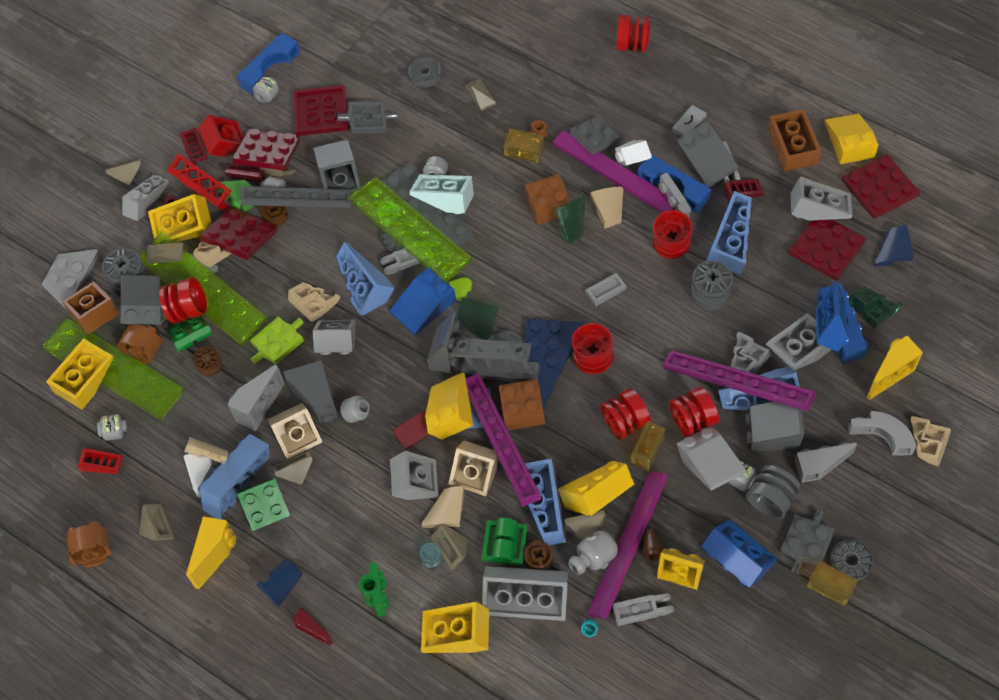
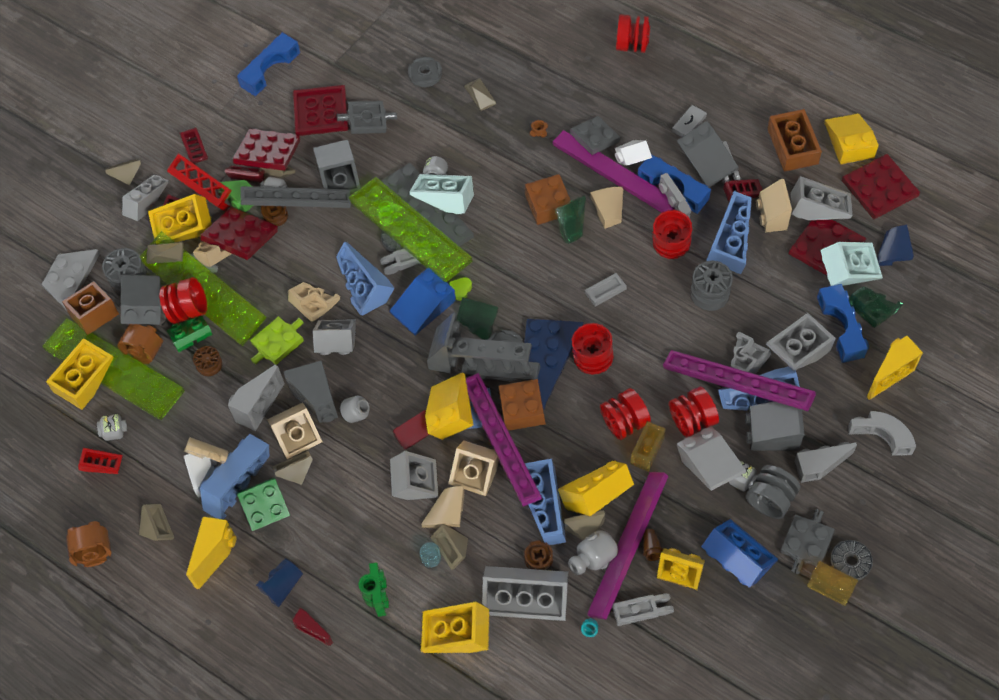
red slope [198,114,244,157] -> none
light grey head [253,77,279,103] -> none
green plate [482,518,528,566] -> none
clear yellow brick [504,129,544,163] -> none
blue slope [815,280,849,352] -> none
tan slope [911,416,951,466] -> none
none -> tan slope [756,179,792,233]
none -> light aqua slope [821,242,883,286]

